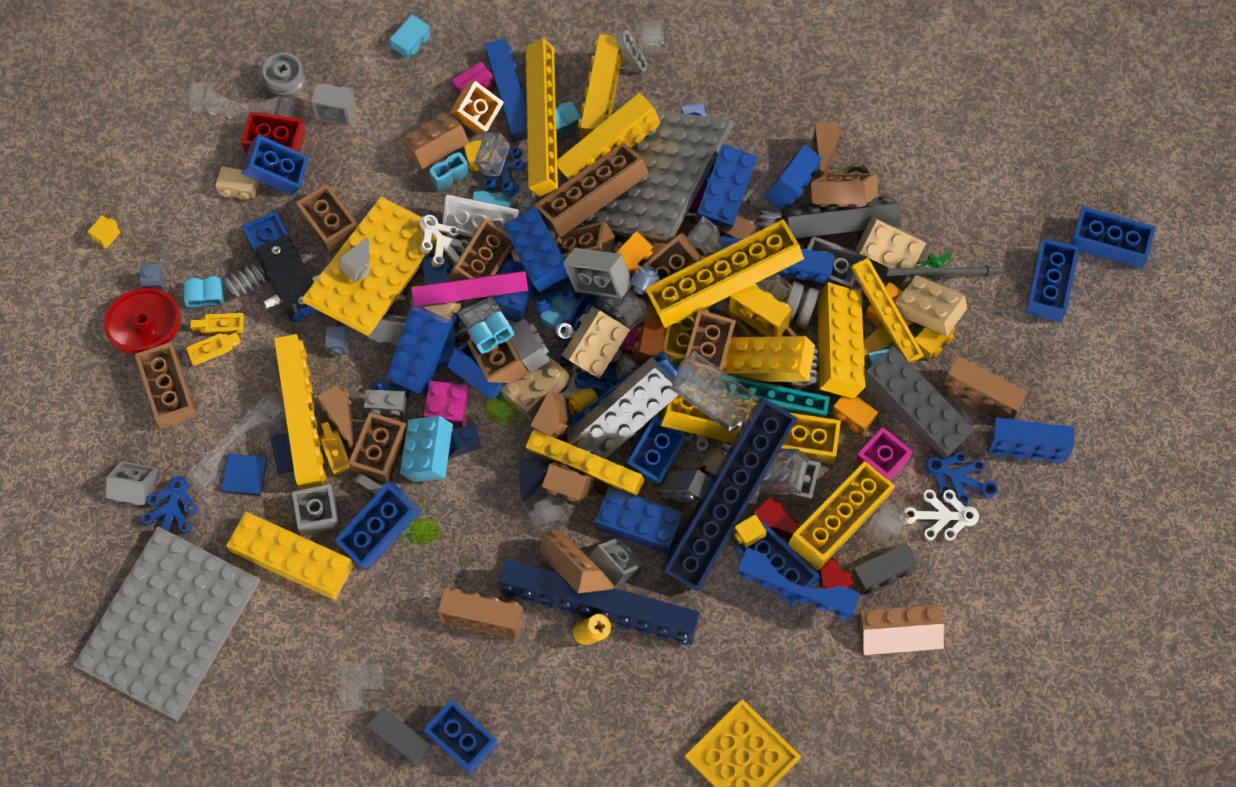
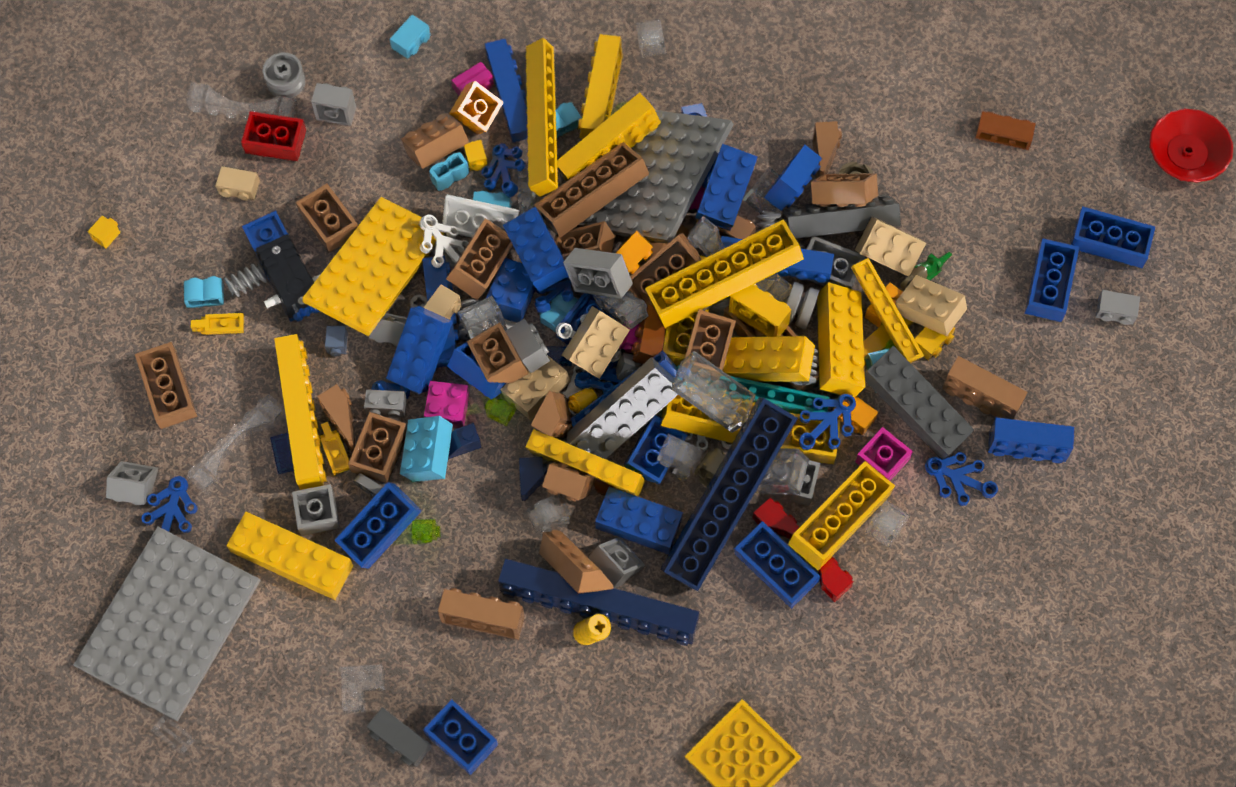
red dish [104,288,181,354] -> none
sand blue brick [140,264,164,290] -> none
yellow hinge [186,332,241,366] -> none
blue tile [221,454,268,496] -> none
blue brick [241,135,309,196] -> none
light grey slope [339,237,370,283] -> none
dark pink tile [411,271,528,307] -> none
medium azure brick [468,312,514,354] -> none
clear brick [474,132,510,176] -> none
light grey beam [616,30,647,73] -> none
sand blue head [630,265,659,295] -> none
dark grey brick [655,469,712,503] -> none
yellow brick [734,514,766,548] -> none
blue arch [738,548,860,620] -> none
dark grey brick [852,543,918,594] -> none
slope [858,604,944,656] -> none
dark grey bar [885,265,1002,276] -> none
white plant [901,489,979,541] -> none
none -> clear brick [656,434,704,481]
none -> blue plant [799,394,856,450]
none -> dark orange brick [975,111,1036,150]
none -> light grey brick [1096,290,1140,325]
none -> red dish [1149,108,1233,183]

